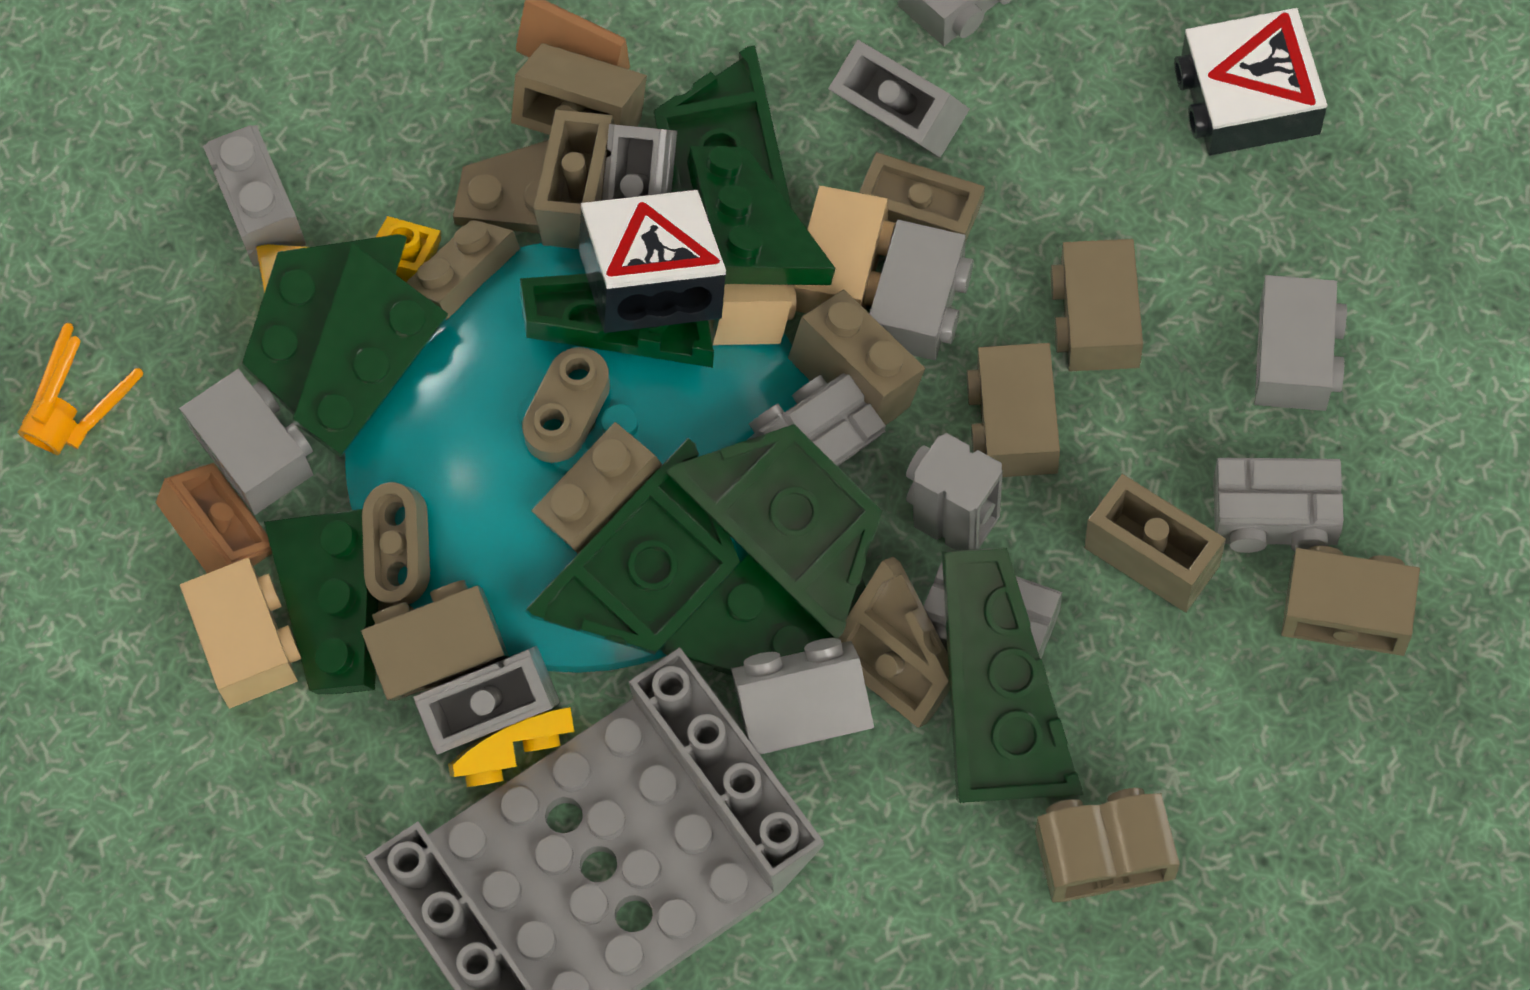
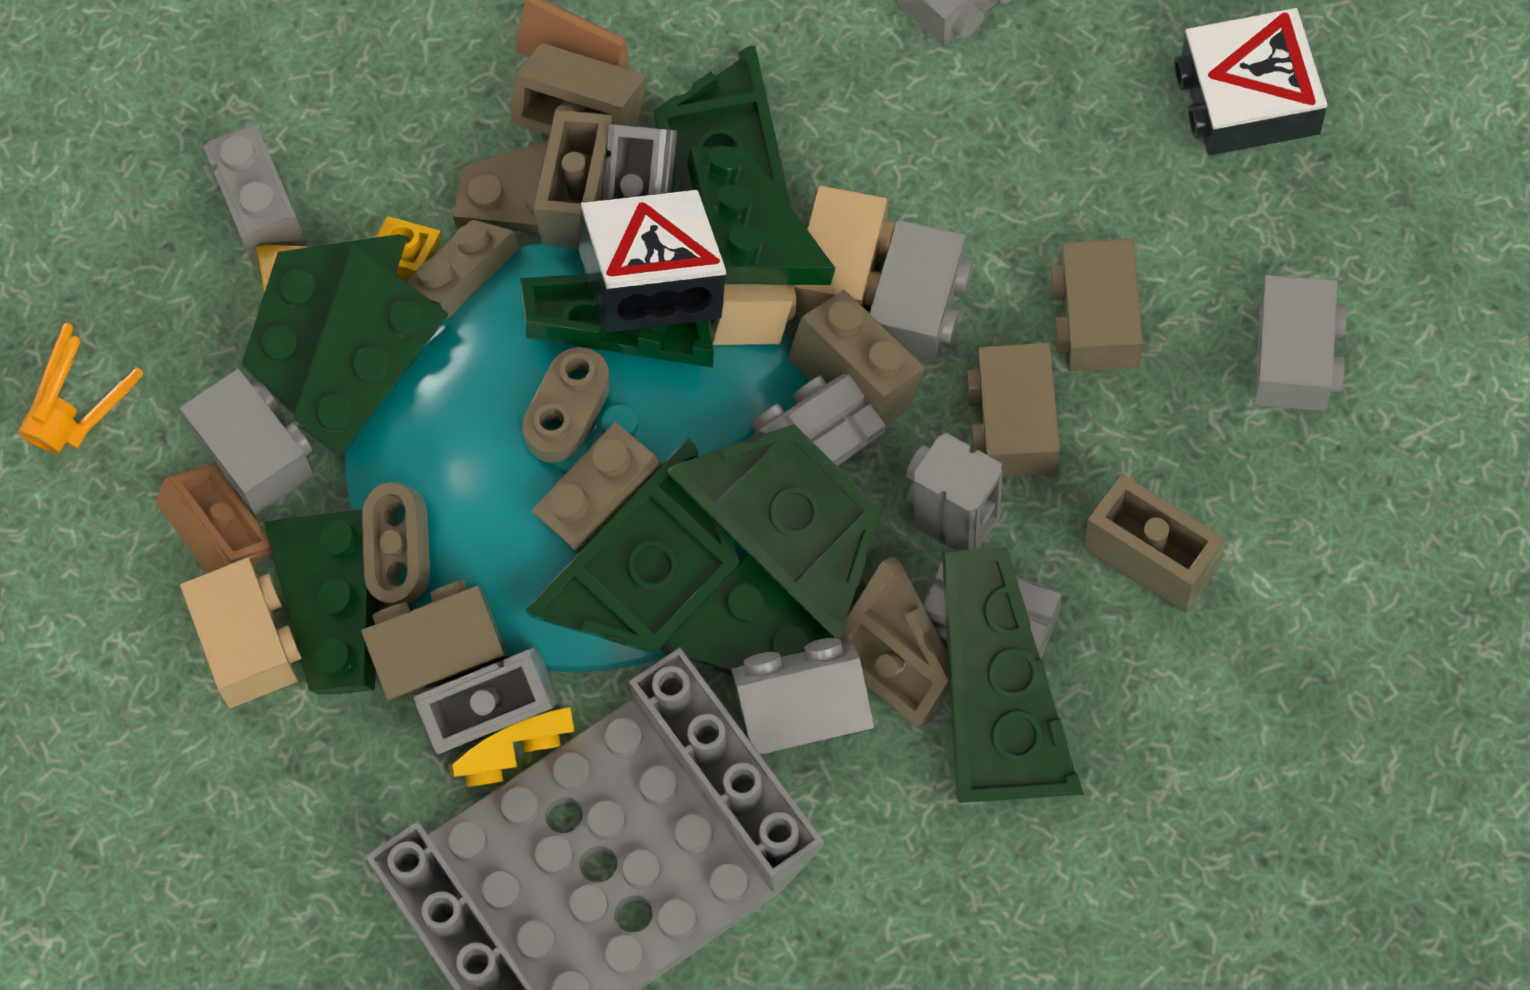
light grey brick [828,40,970,158] -> none
dark tan plate [859,152,985,243] -> none
dark tan brick [1035,788,1180,902] -> none
light grey brick [1213,458,1344,553] -> none
dark tan brick [1281,546,1420,656] -> none

